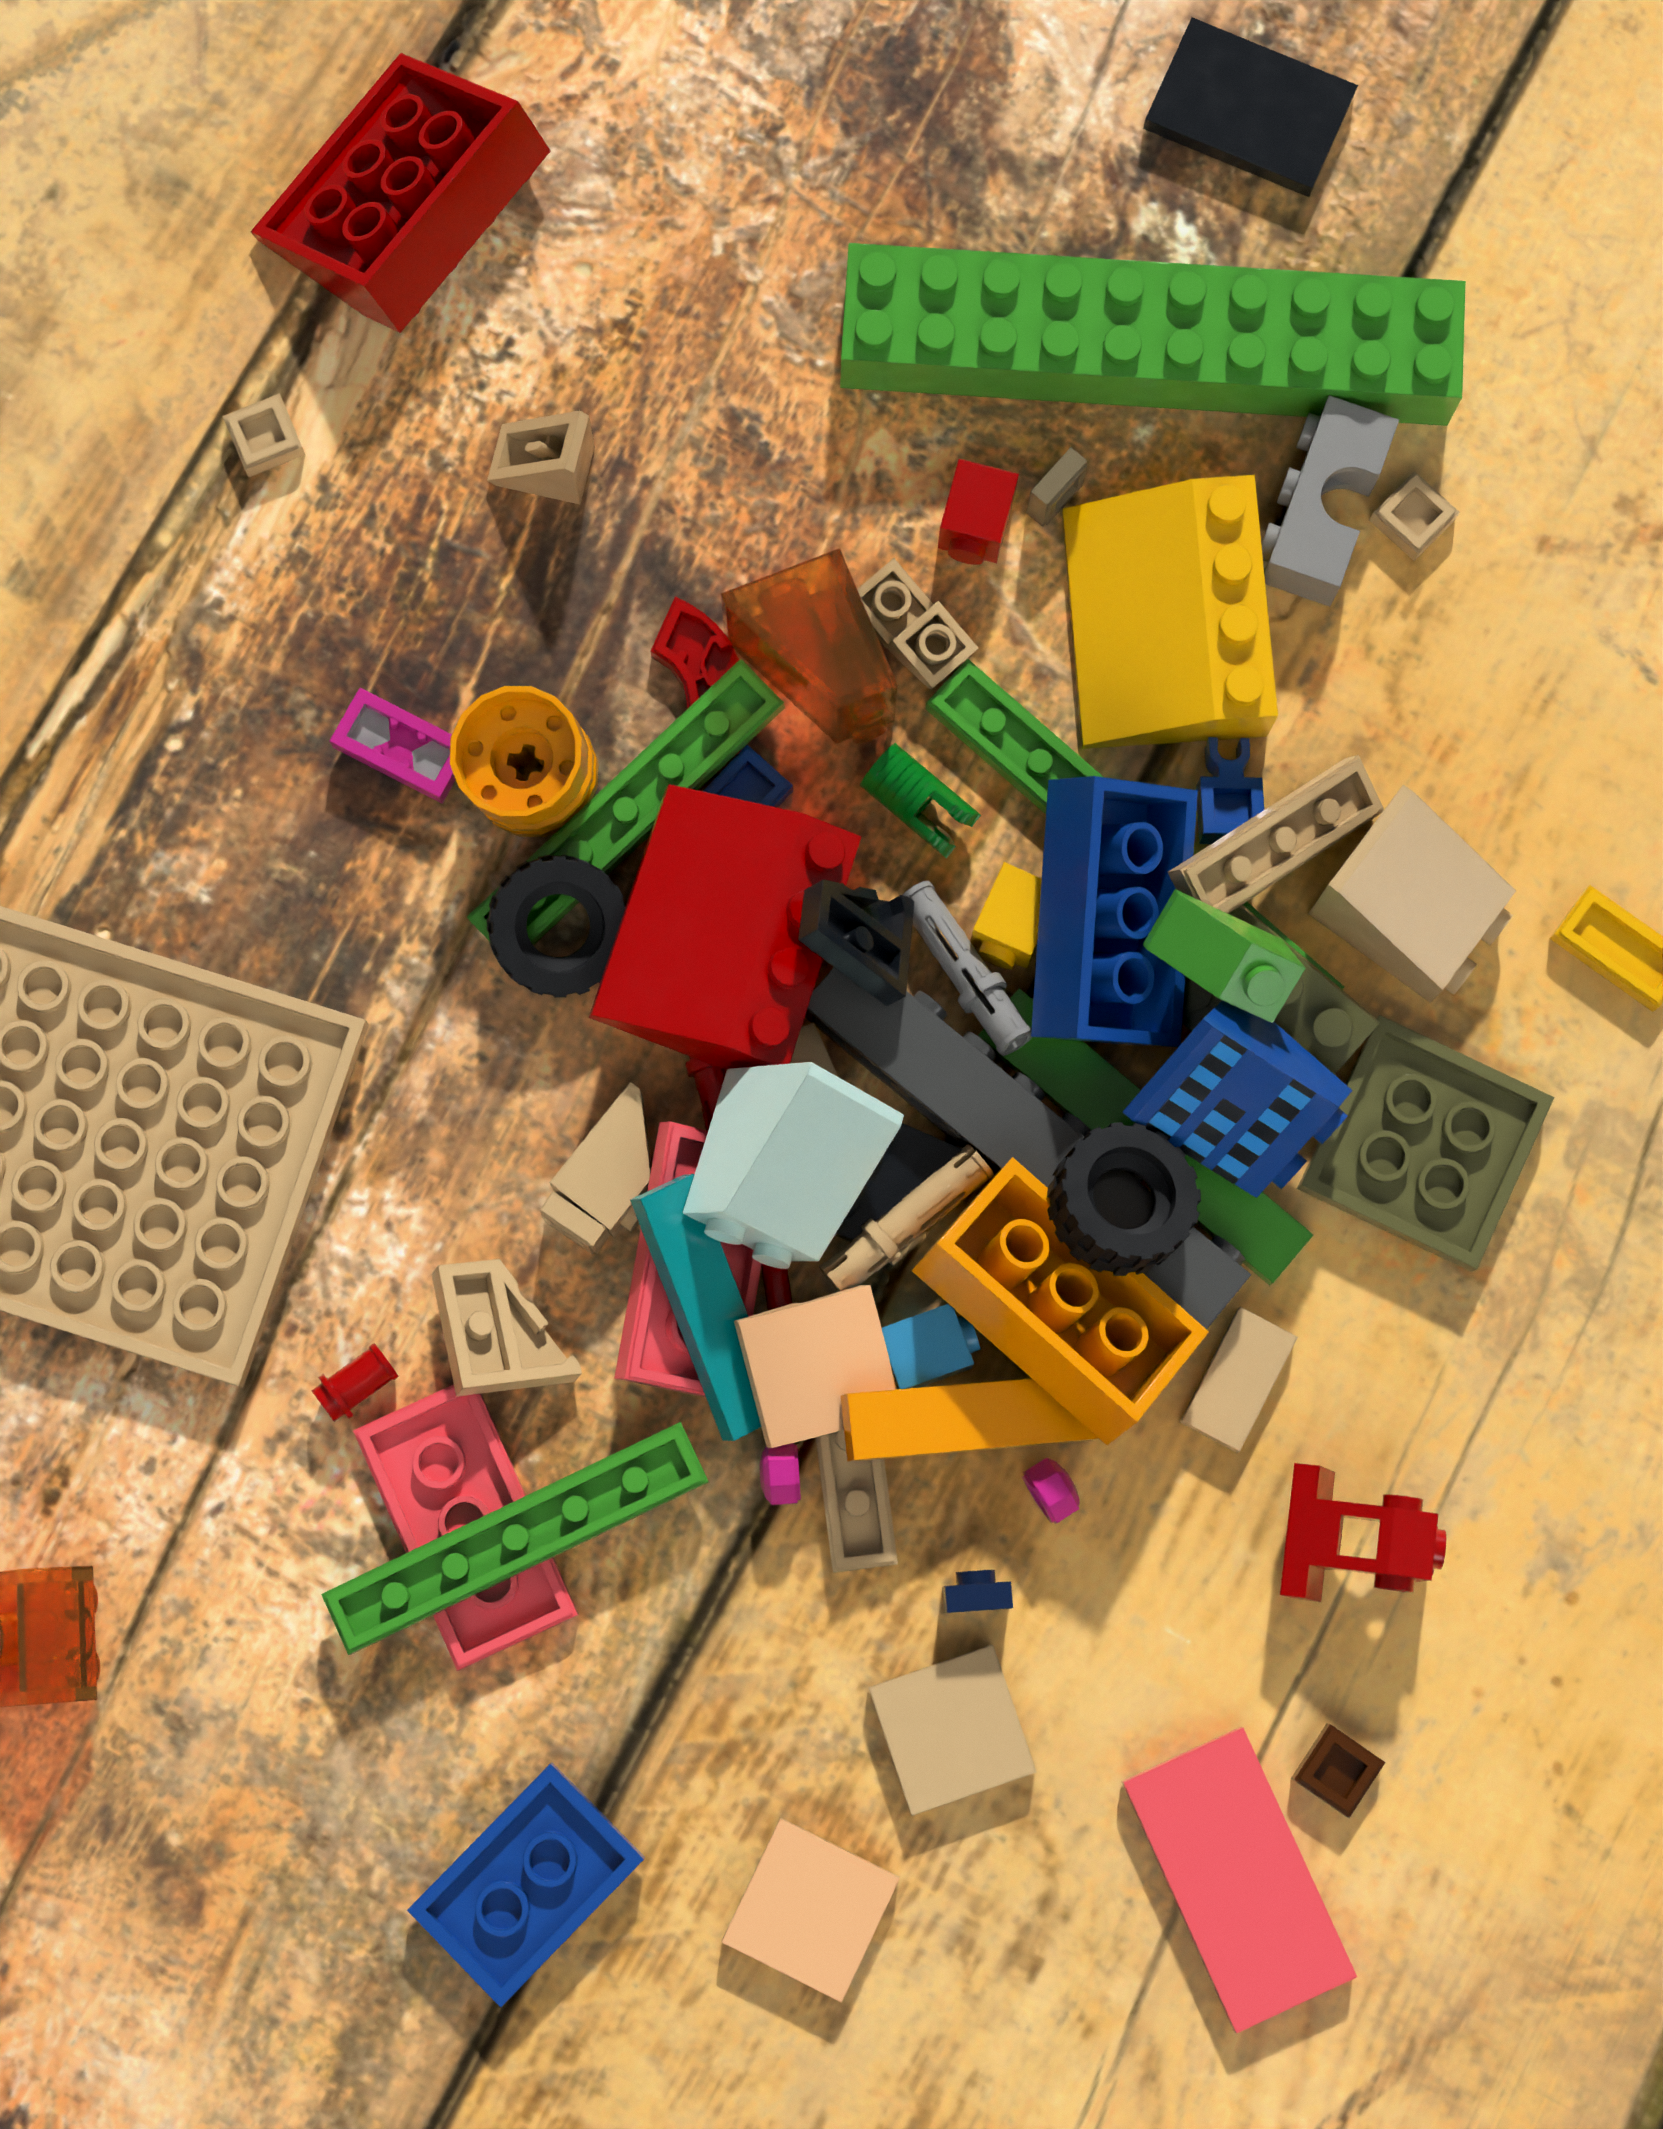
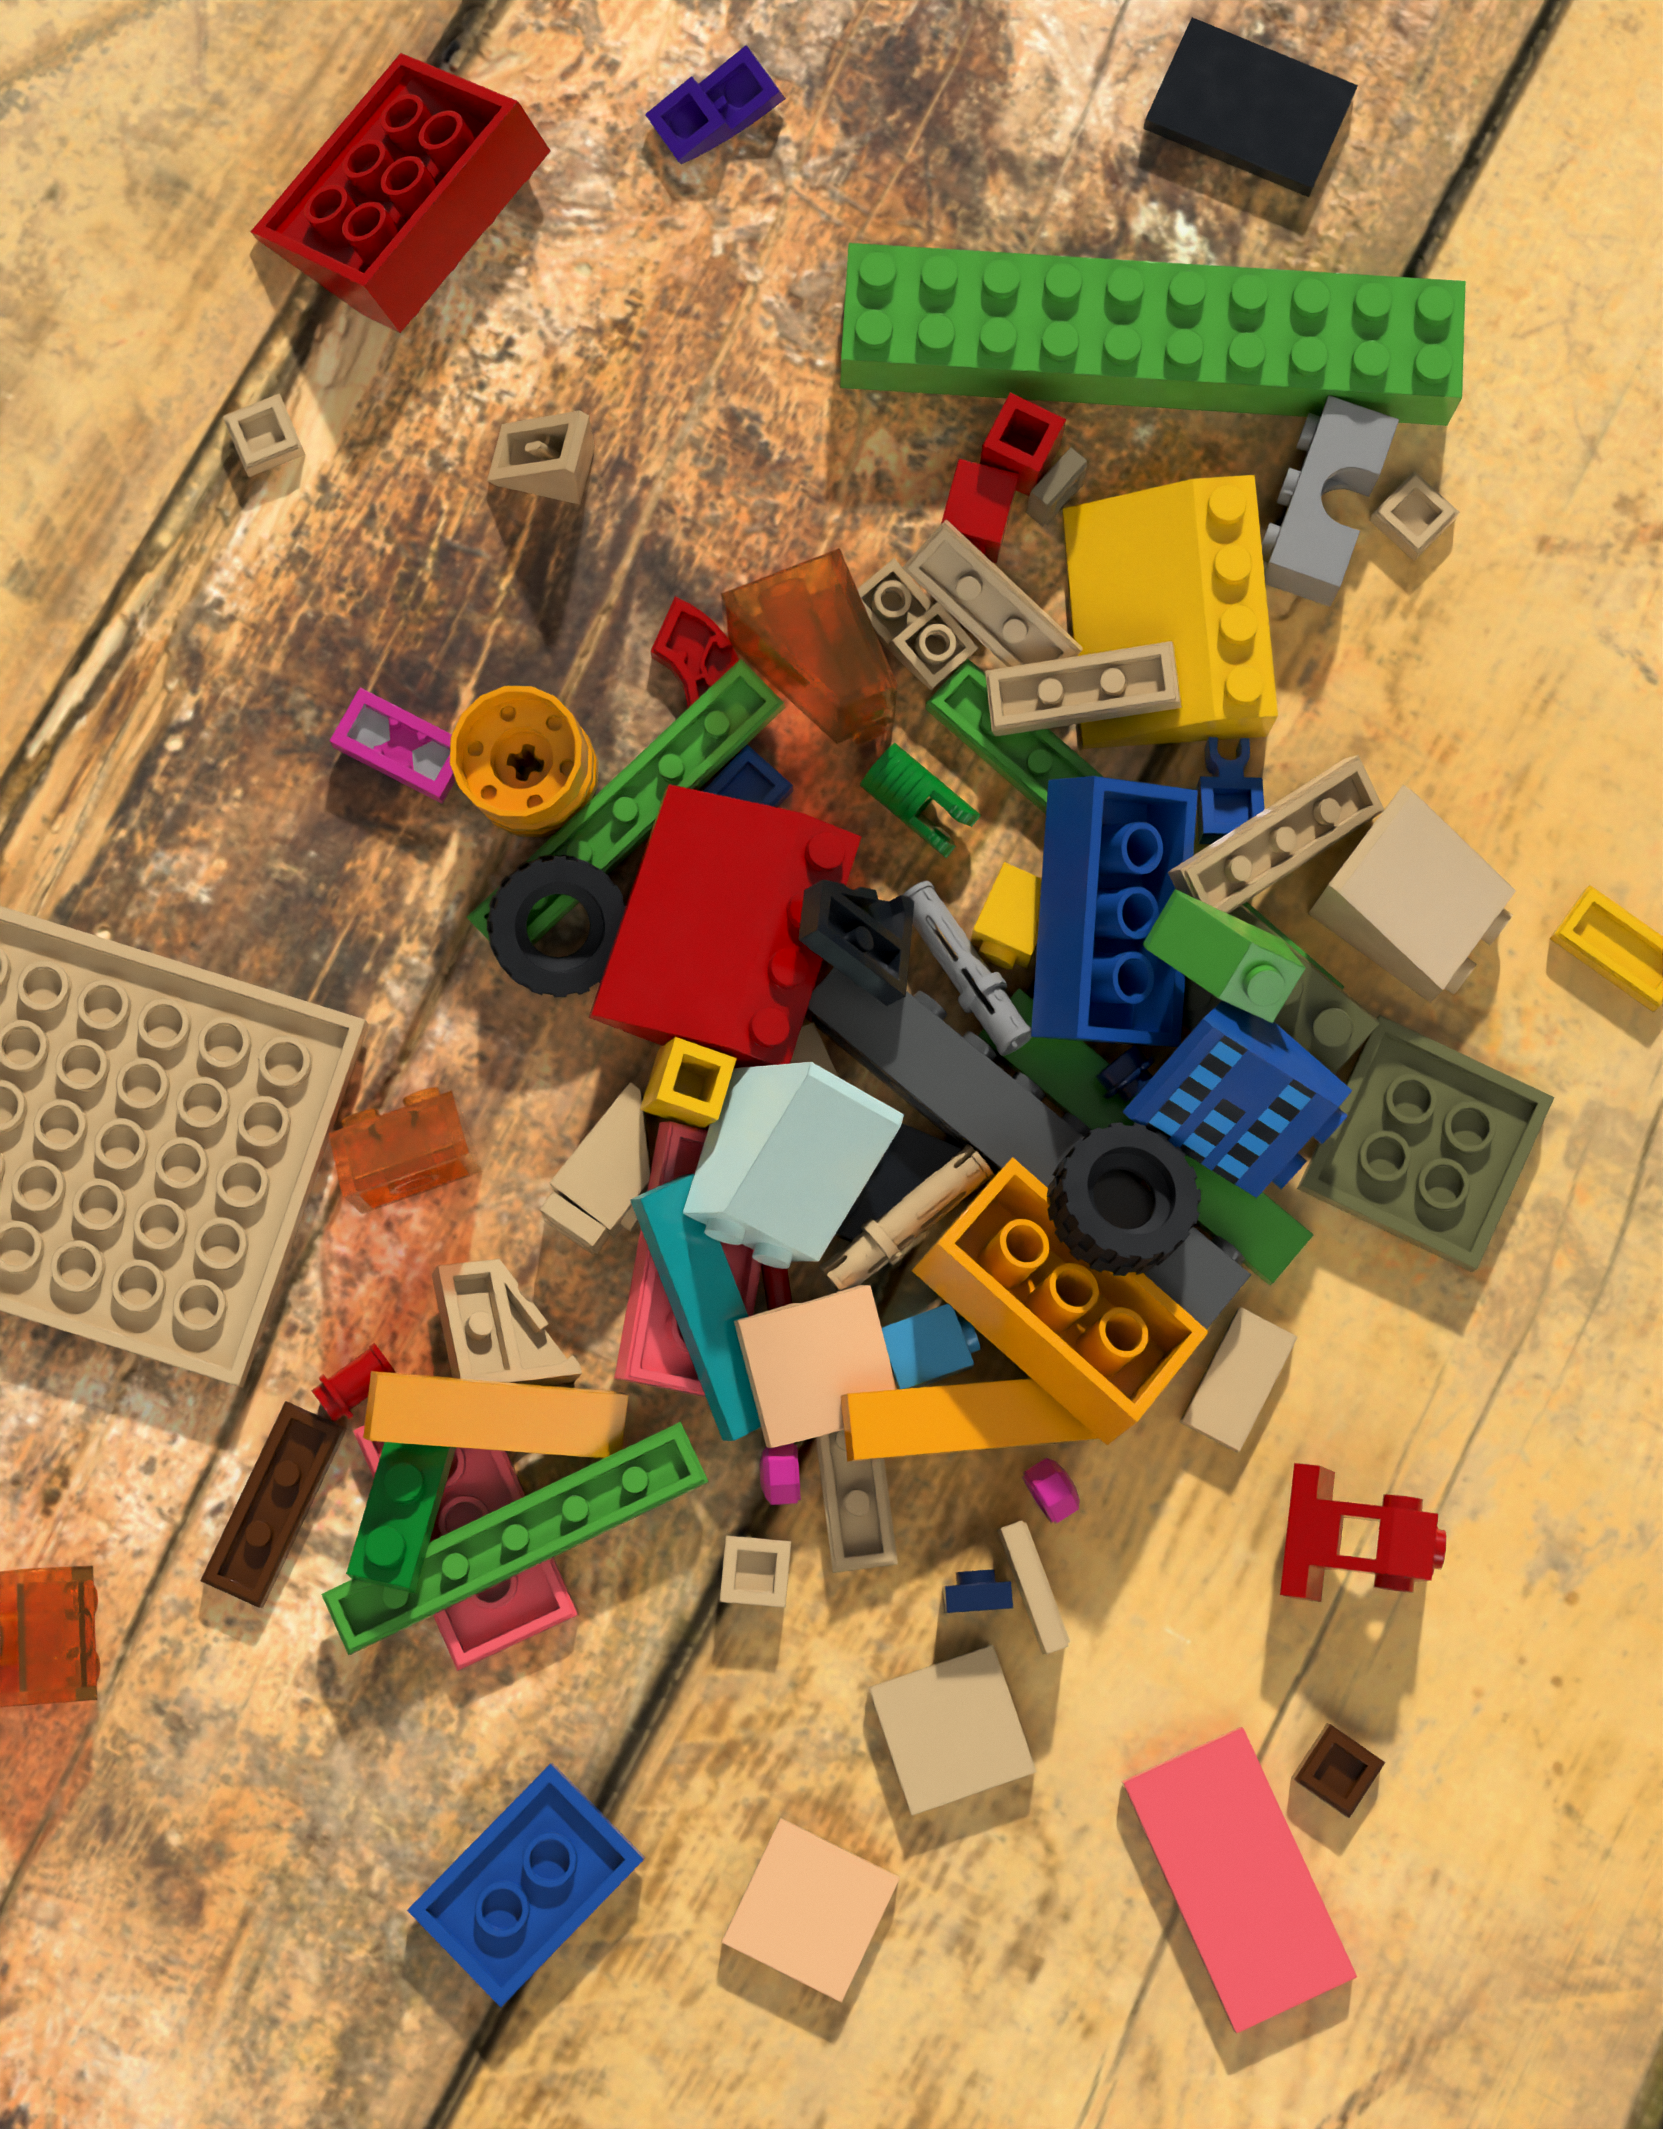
none -> reddish brown tile [200,1401,347,1608]
none -> clear orange slope [329,1087,483,1214]
none -> green plate [346,1442,456,1593]
none -> light orange tile [363,1371,629,1458]
none -> yellow brick [640,1037,737,1129]
none -> dark purple slope [645,45,786,164]
none -> tan plate [720,1536,791,1608]
none -> tan tile [902,520,1083,667]
none -> red brick [980,392,1066,497]
none -> tan tile [985,641,1182,737]
none -> tan tile [997,1520,1070,1655]
none -> dark blue plate [1095,1045,1155,1103]

